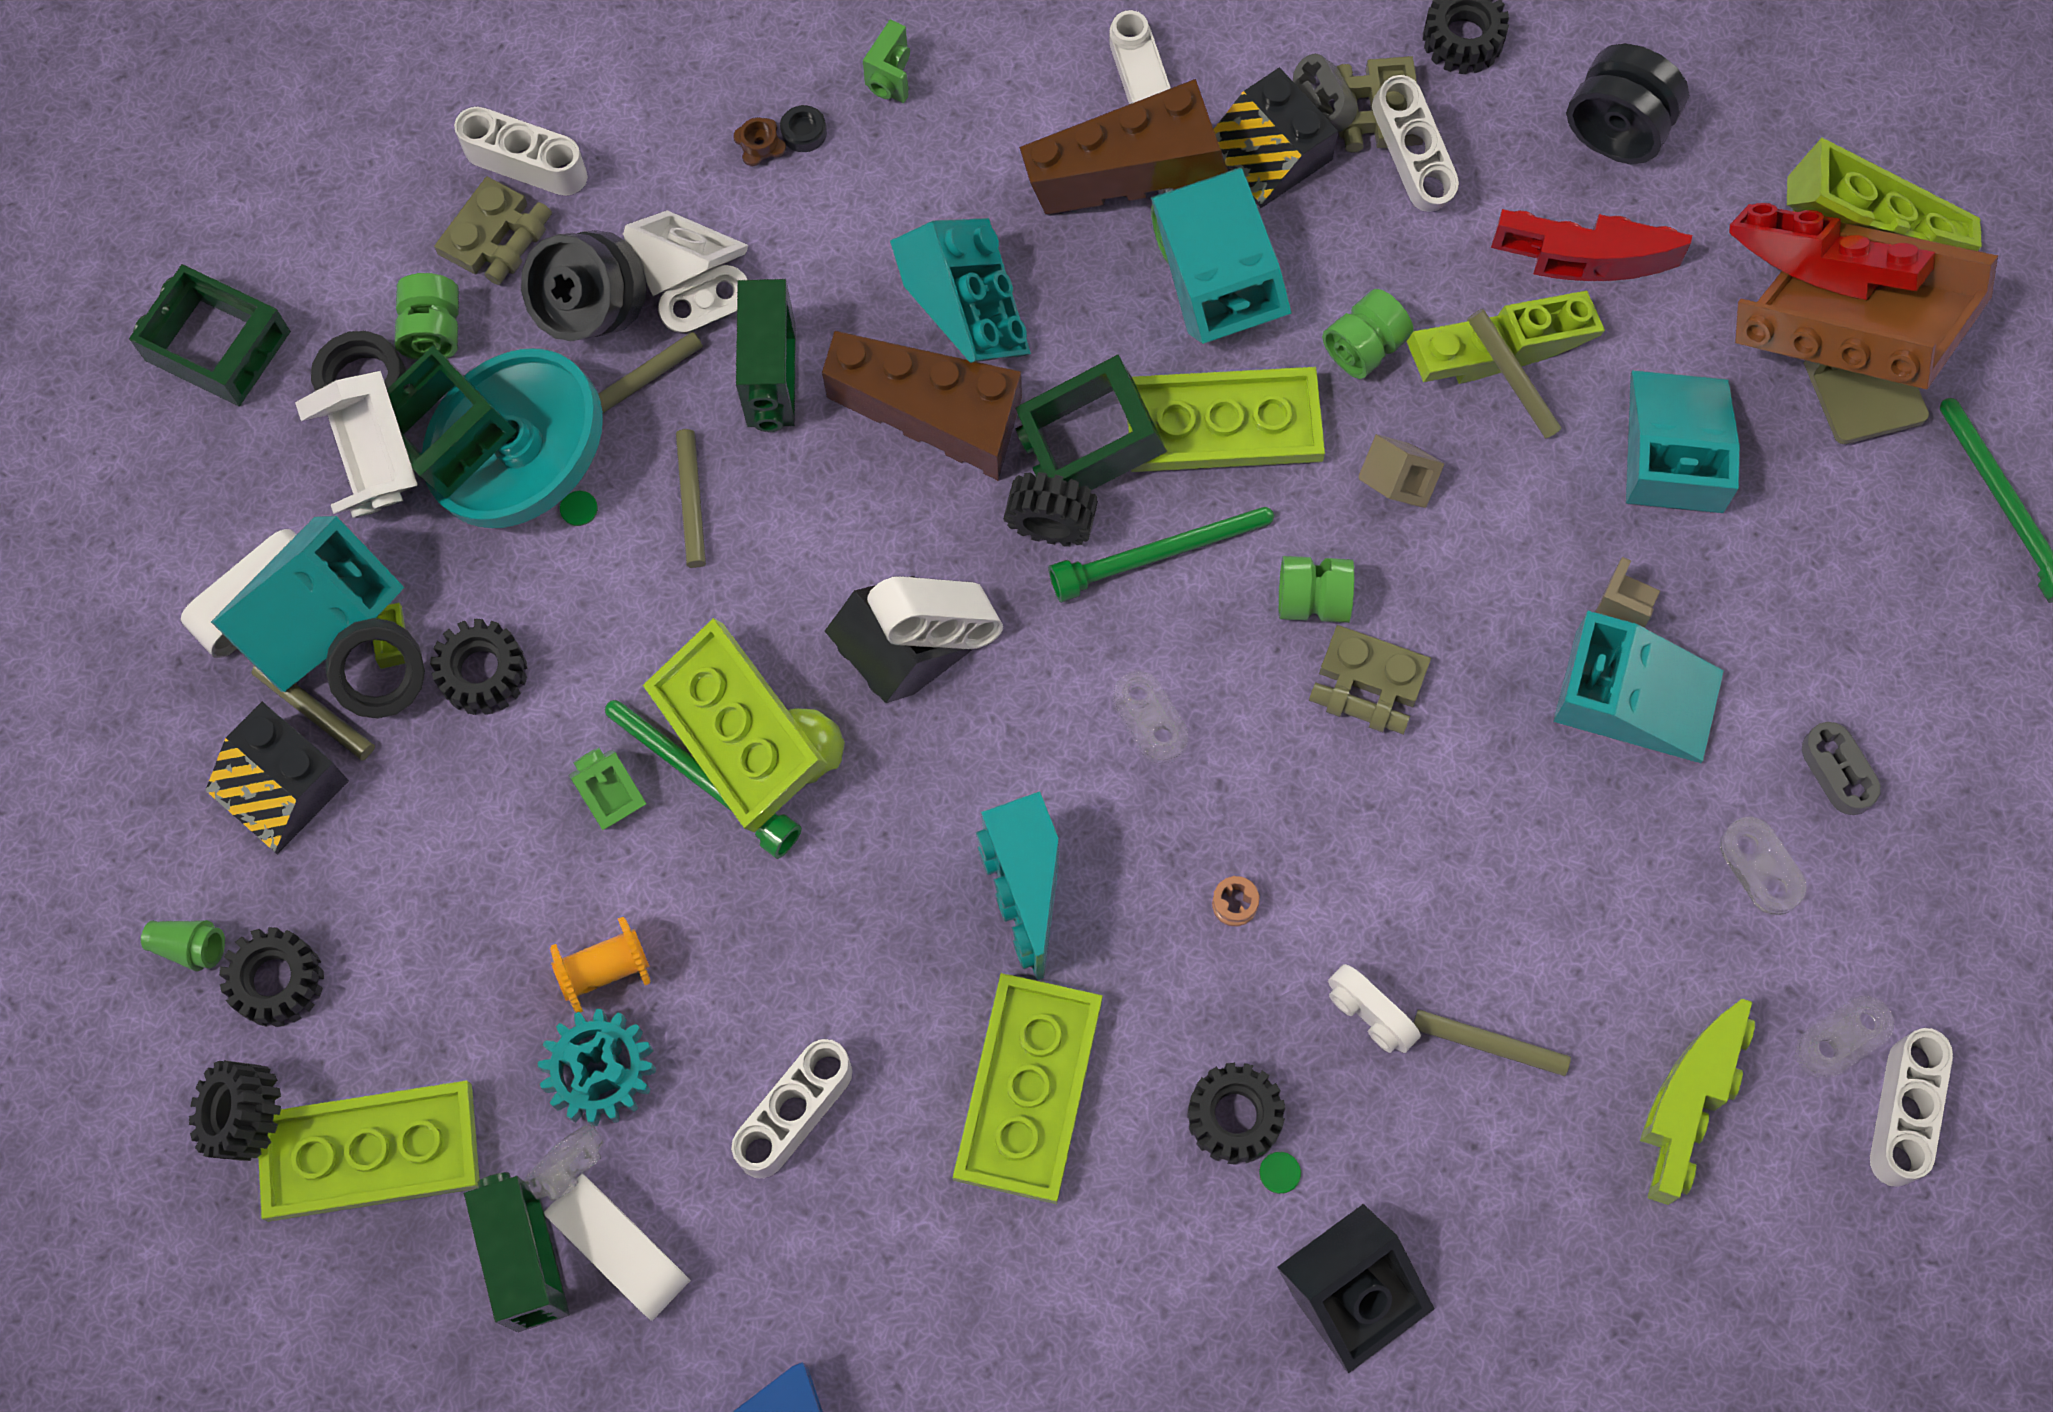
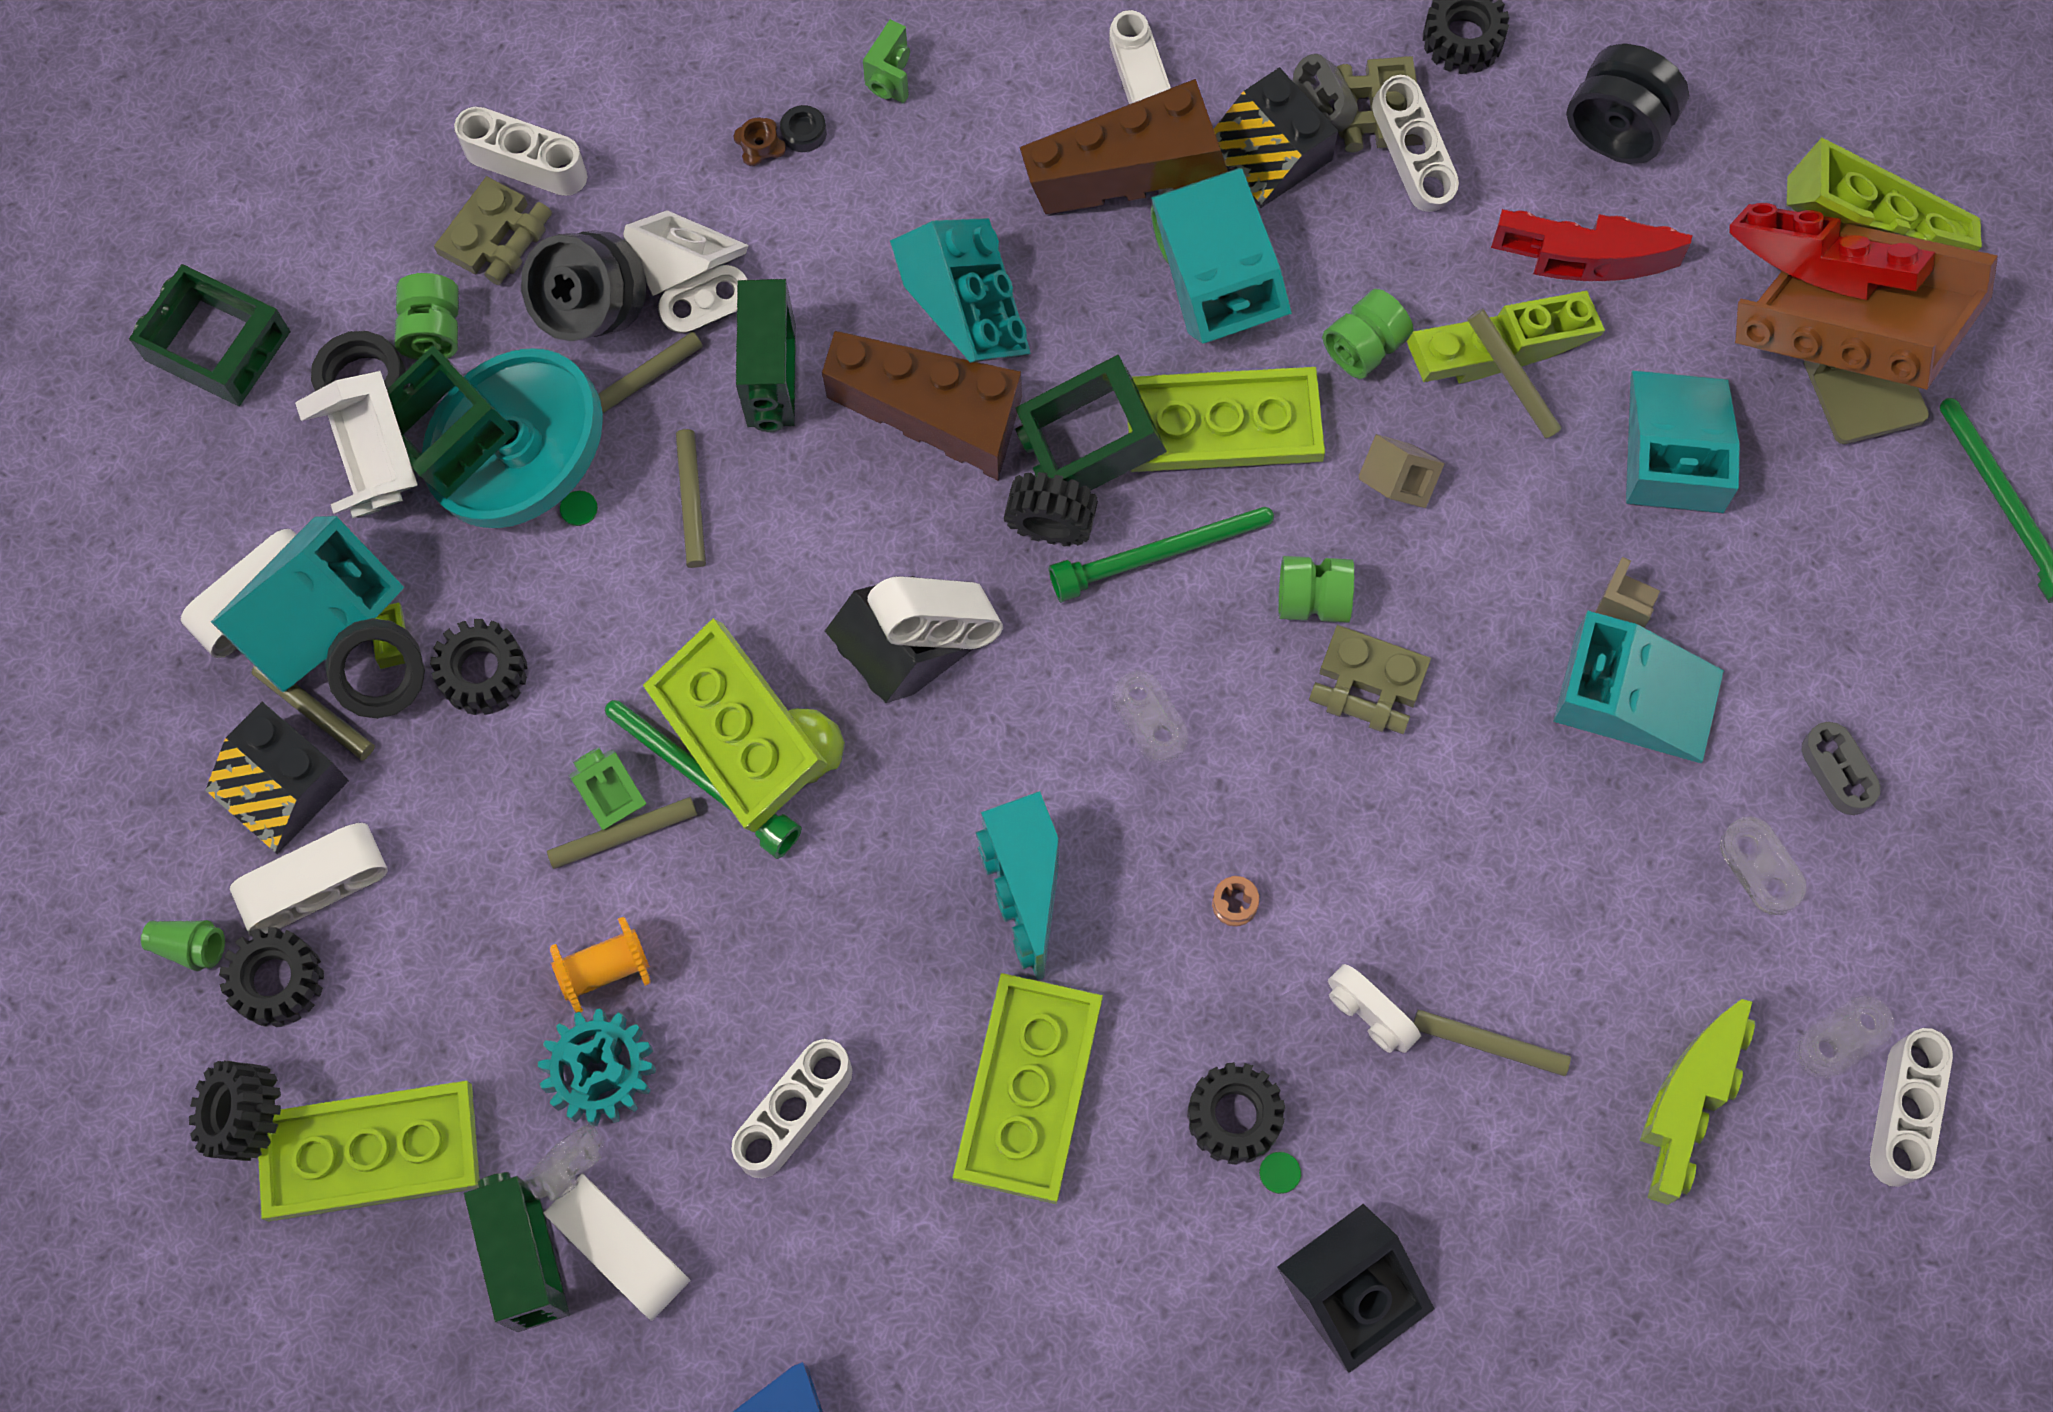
none -> white beam [230,823,388,936]
none -> olive bar [547,796,697,869]

